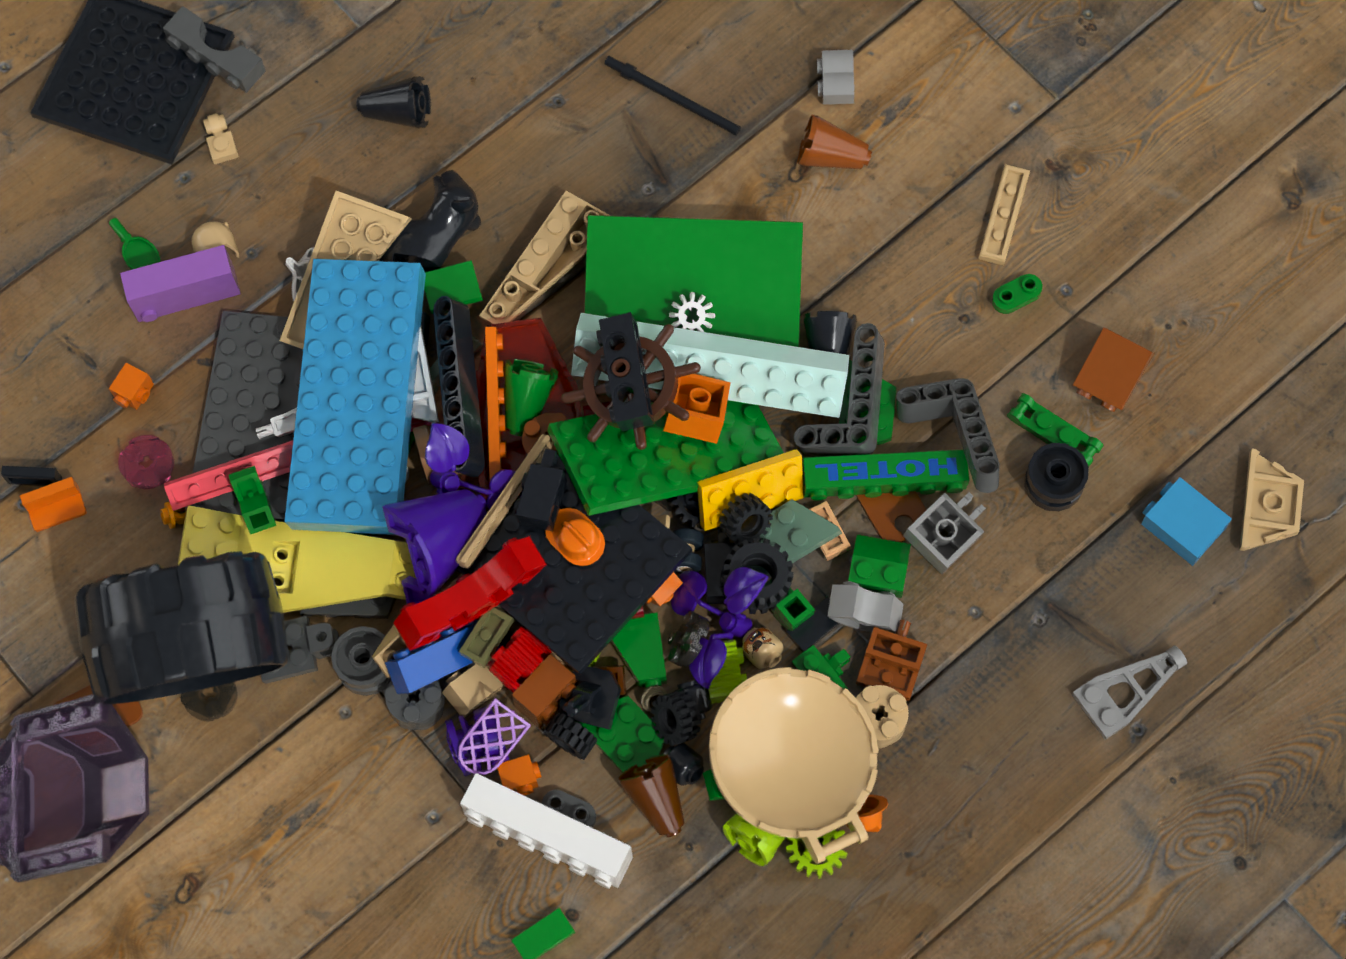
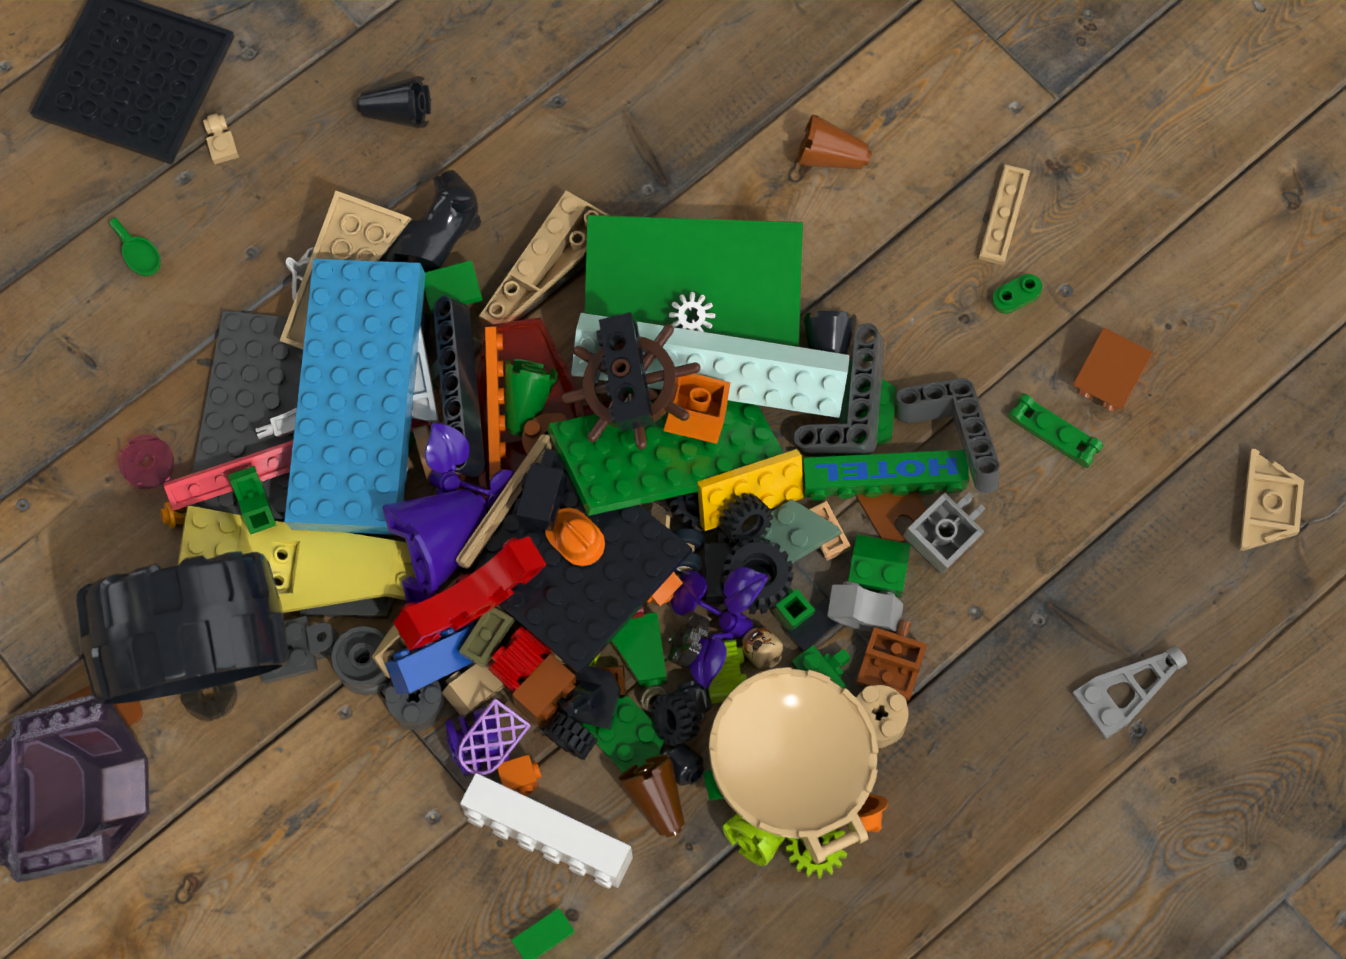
black tile [1,465,62,486] -> none
orange panel [20,477,87,532] -> none
orange brick [109,363,154,410] -> none
medium lavender brick [120,245,241,322] -> none
dark grey arch [163,6,266,93] -> none
tan helmet [192,221,239,257] -> none
dark grey plate [542,790,596,828] -> none
black bar [604,56,741,136] -> none
light grey brick [817,50,854,105] -> none
black wheel [1024,443,1089,512] -> none
dark azure brick [1141,477,1232,566] -> none

